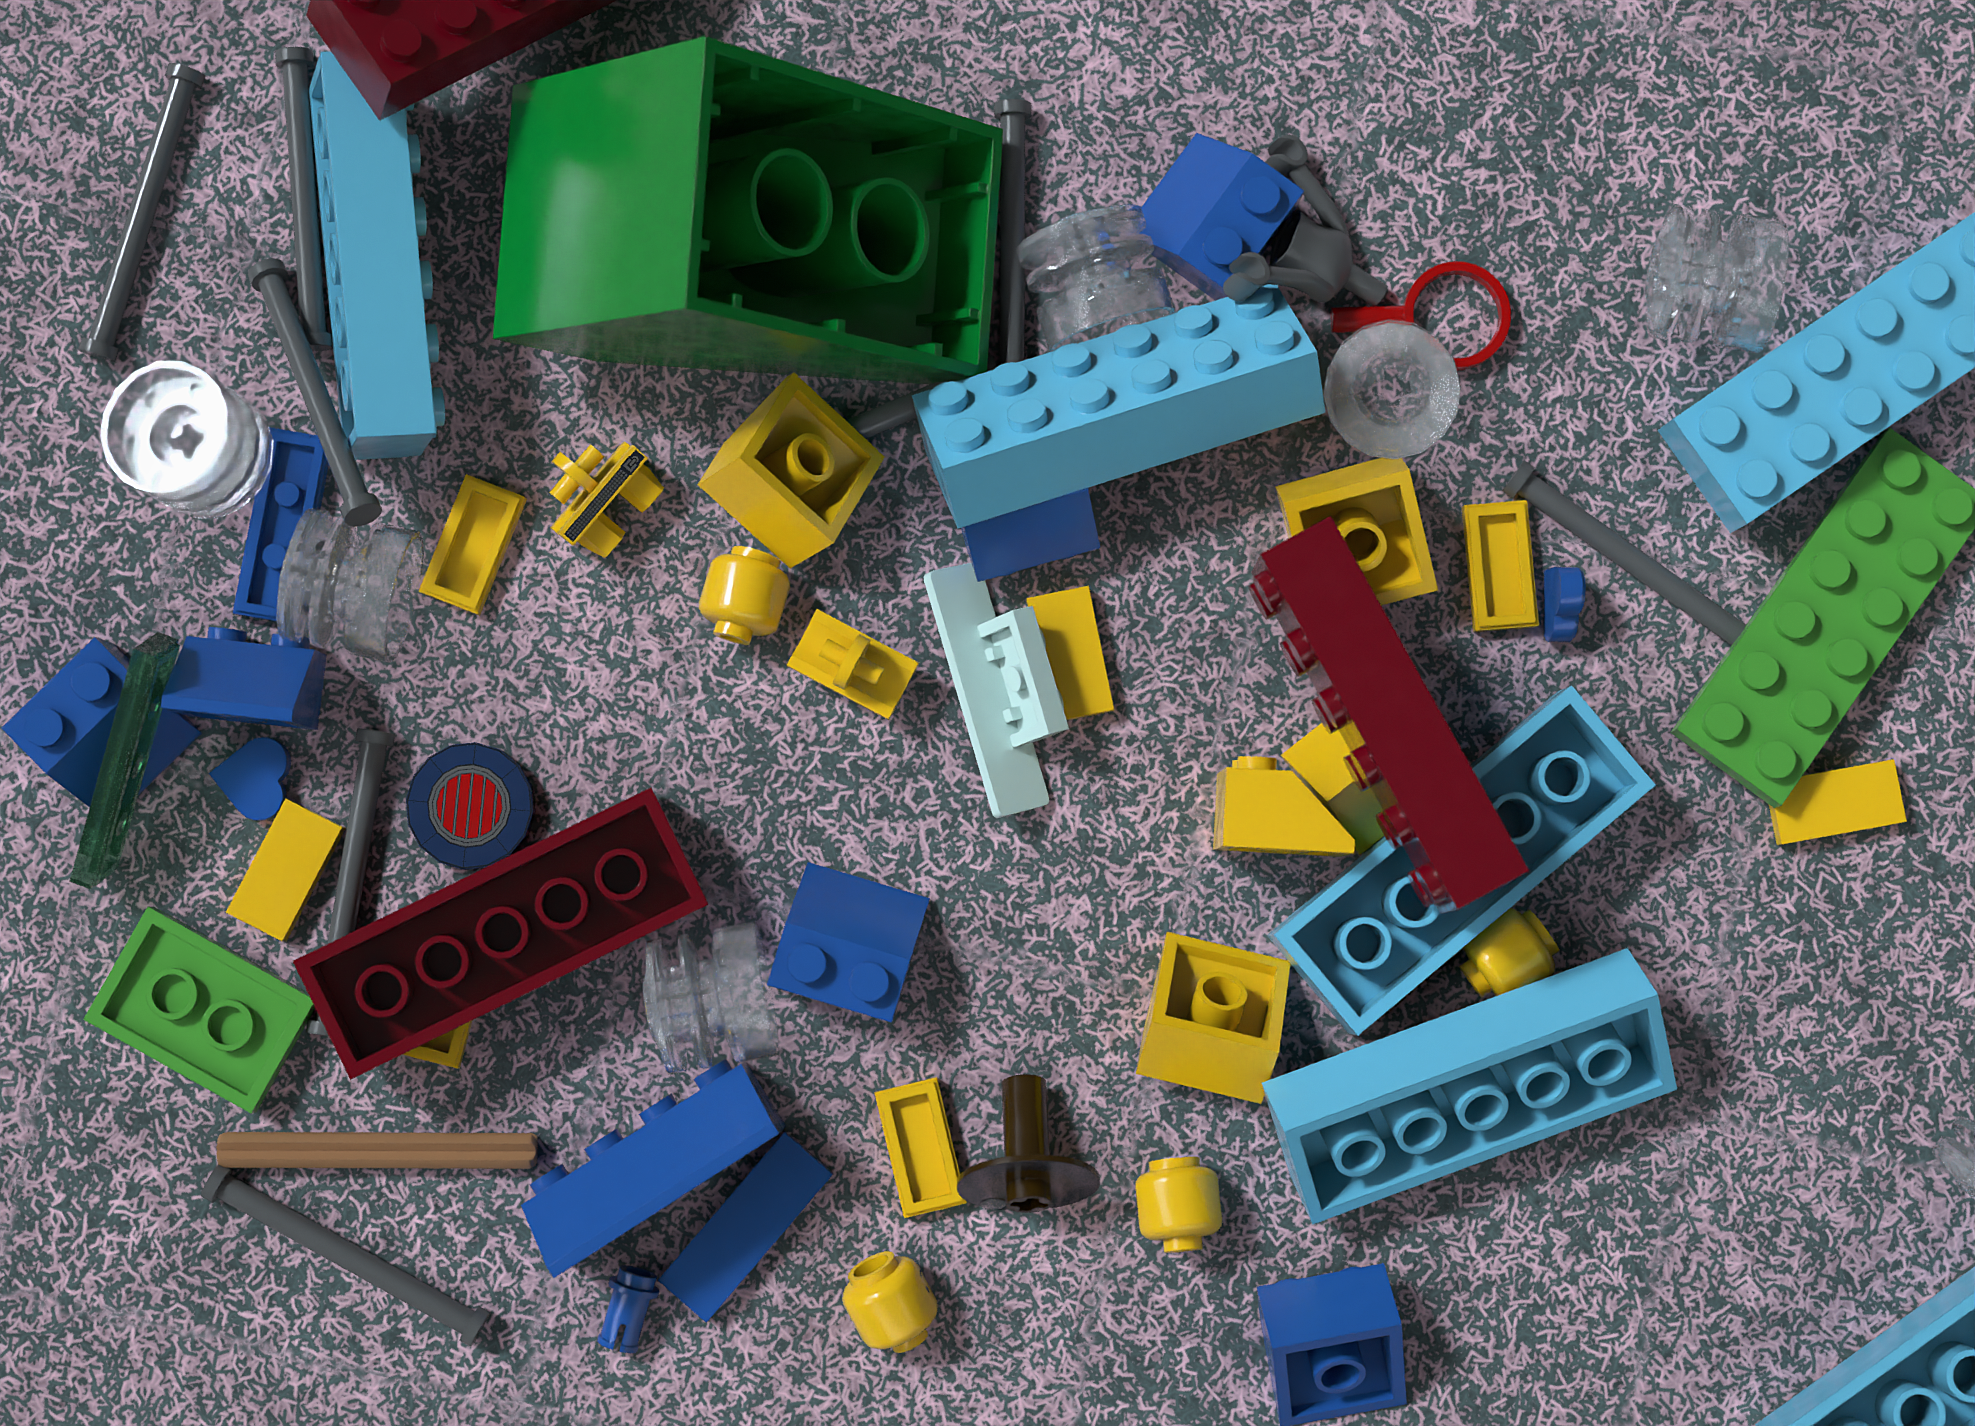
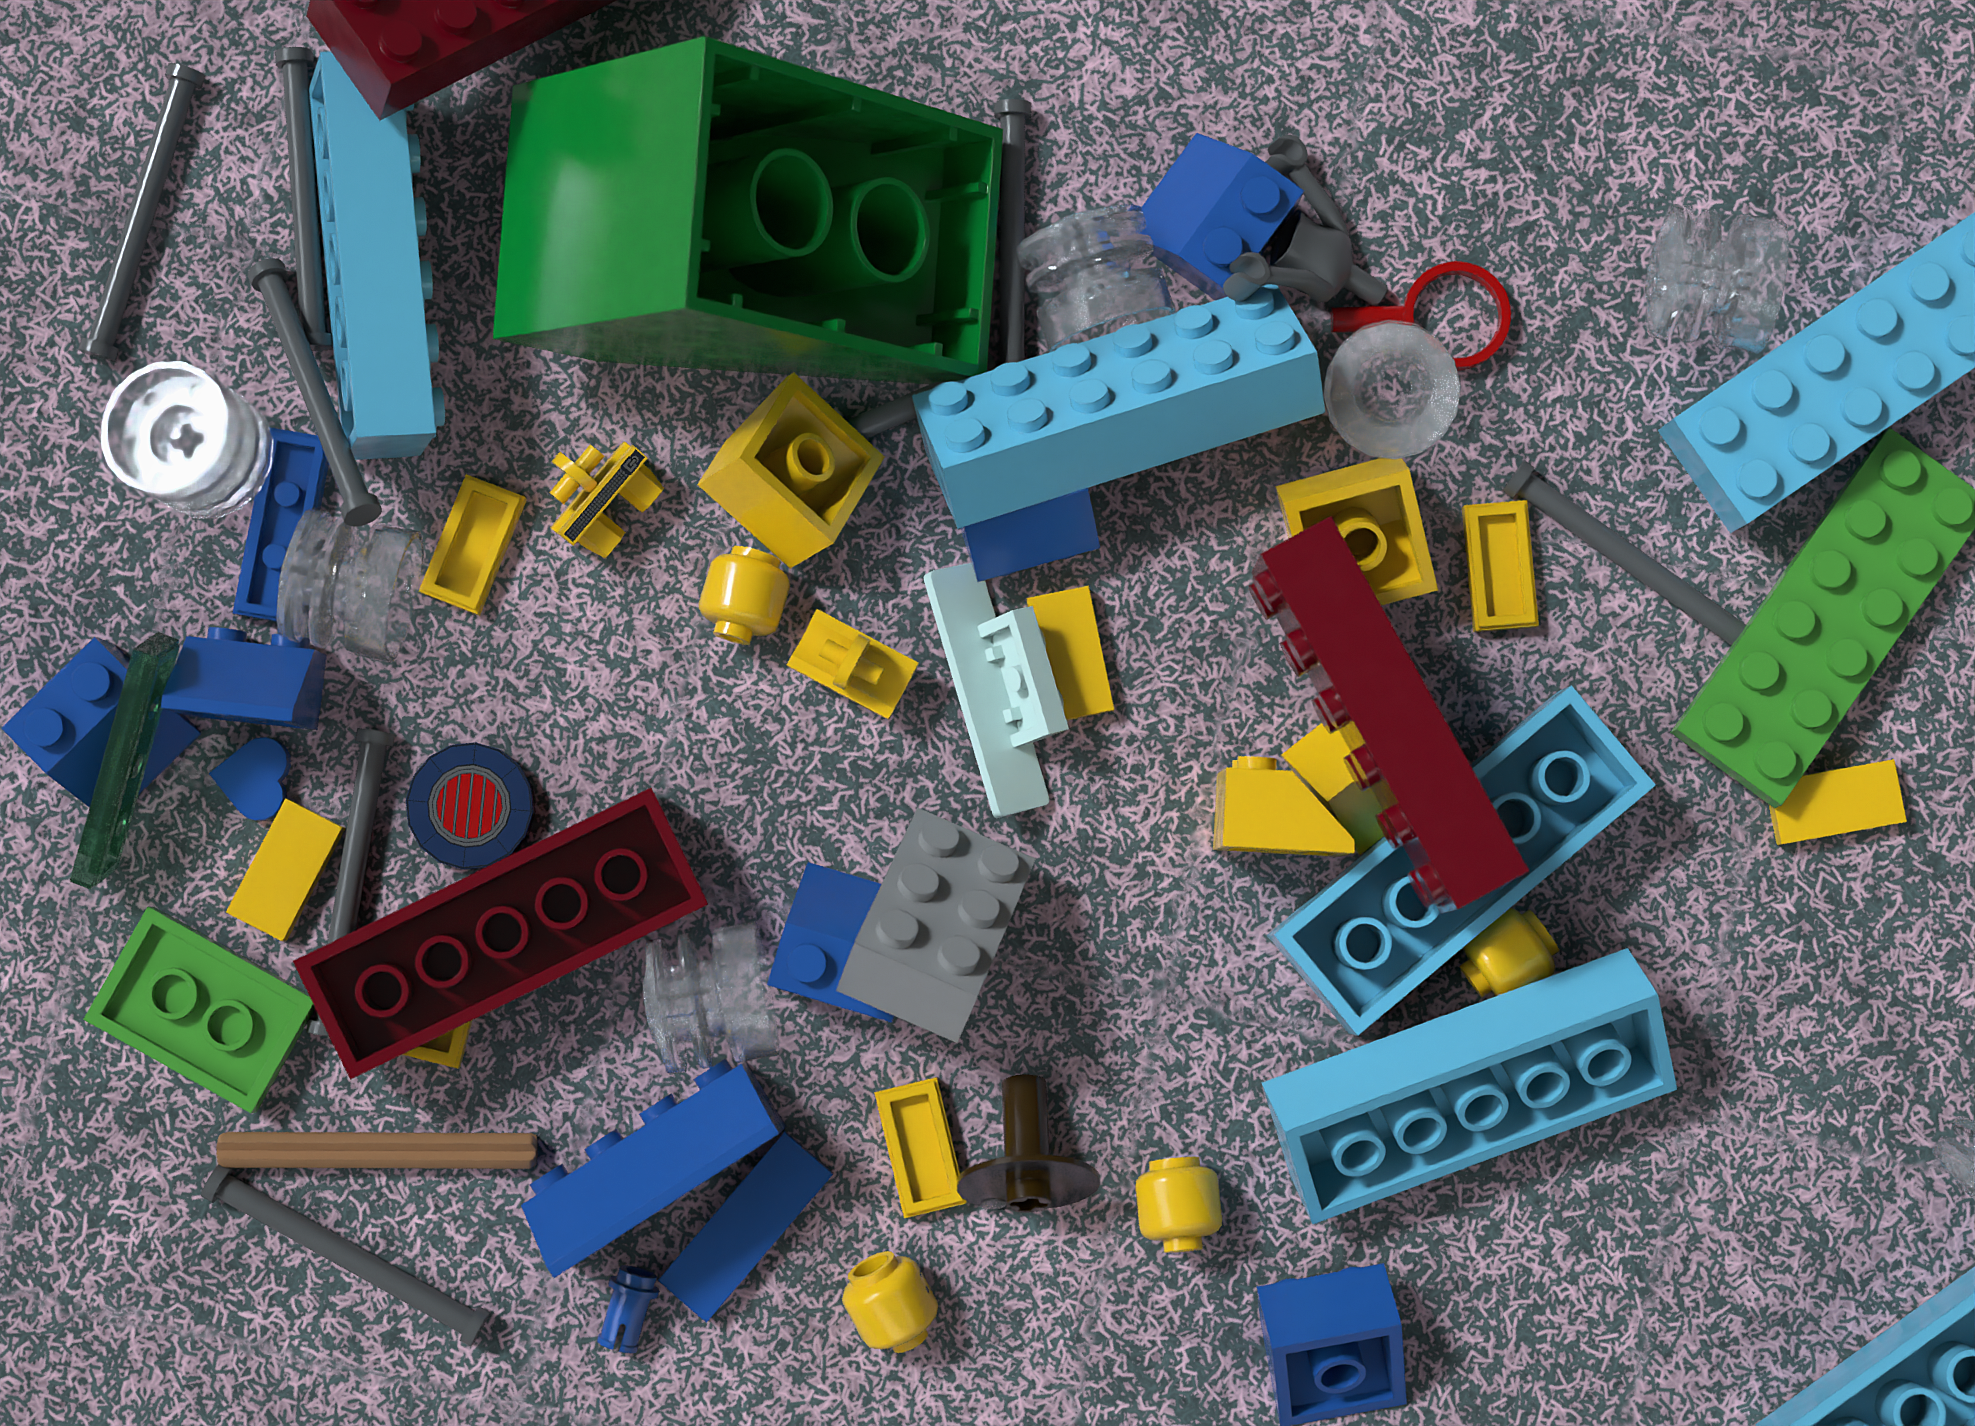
yellow slope [1136,932,1290,1104] -> none
blue tile [1544,567,1586,642] -> none
none -> light grey brick [836,808,1036,1043]

